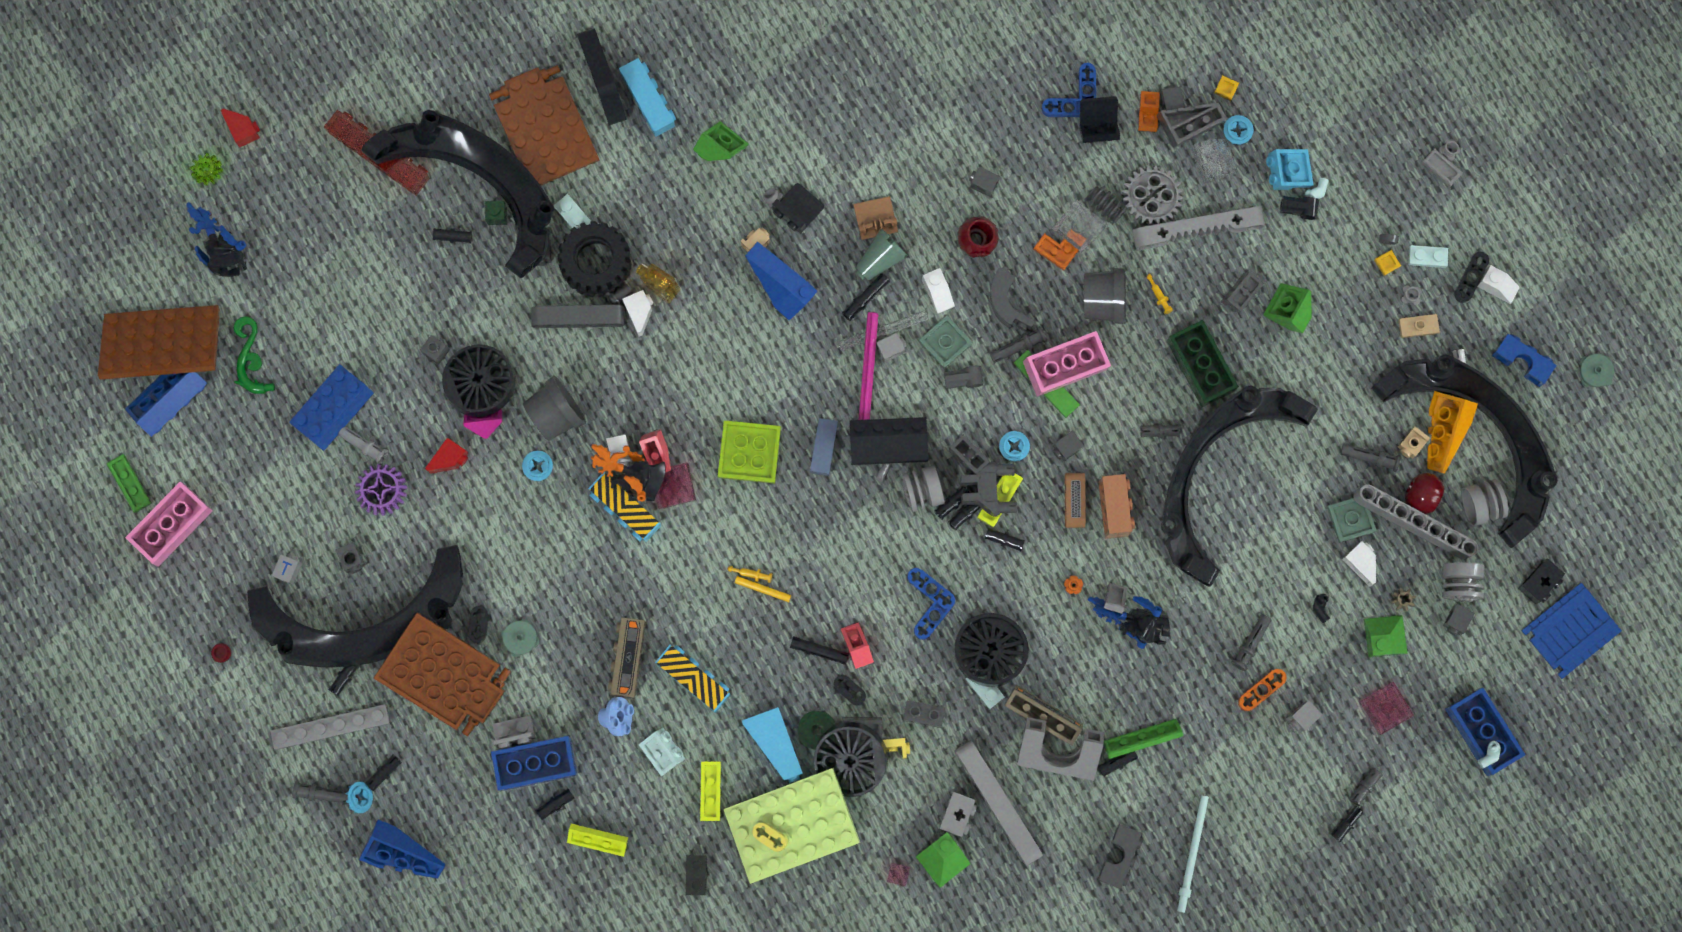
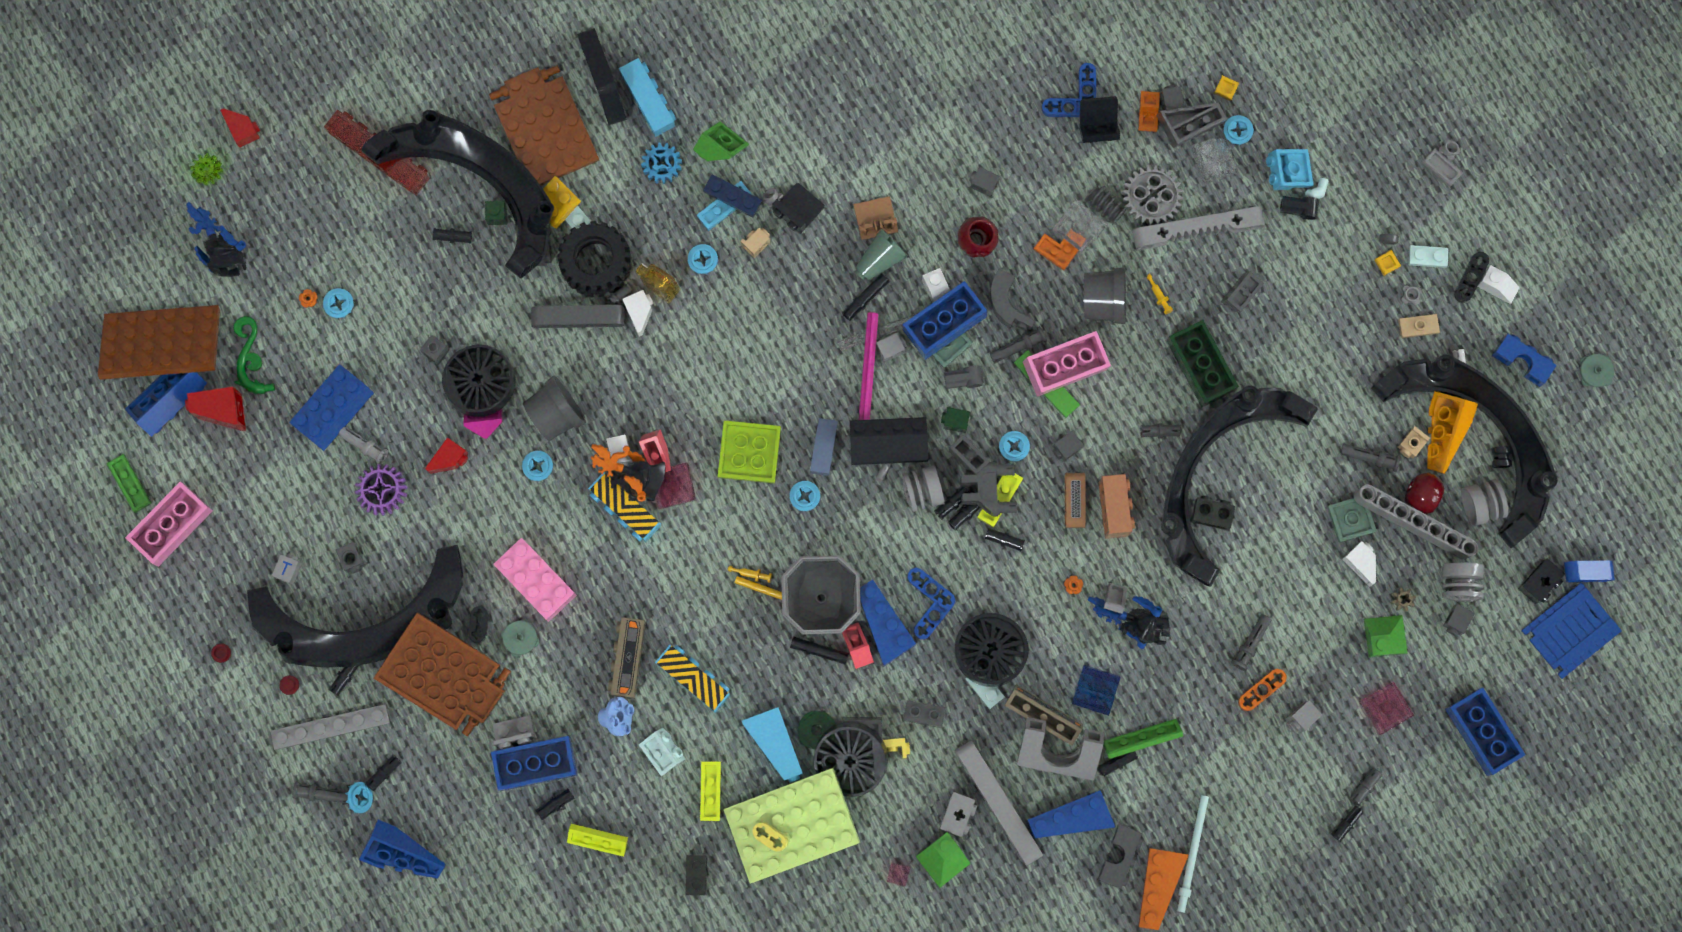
blue wedge [745,242,817,320] -> none
black beam [834,675,866,706] -> none
bright green slope [1263,283,1312,333] -> none
black arm [1313,594,1330,624] -> none
light aqua arm [1478,741,1501,769] -> none
none -> red slope [185,387,246,431]
none -> dark red plate [279,675,299,695]
none -> orange plate [299,289,318,308]
none -> medium azure gear [323,288,354,319]
none -> bright pink brick [493,538,577,622]
none -> yellow piece [543,176,581,229]
none -> dark azure gear [641,143,682,184]
none -> medium azure gear [688,244,718,274]
none -> medium azure plate [697,181,751,231]
none -> dark blue plate [703,174,762,218]
none -> dark grey rock [781,555,861,635]
none -> medium azure gear [790,481,820,512]
none -> blue wedge [860,579,916,667]
none -> blue brick [903,281,987,360]
none -> dark green brick [941,407,970,433]
none -> blue wedge [1026,790,1115,839]
none -> clear blue slope [1072,665,1121,716]
none -> orange wing [1138,848,1188,930]
none -> pearl dark grey brick [1191,496,1235,531]
none -> black wheel [1491,446,1512,468]
none -> beam [1564,560,1615,582]

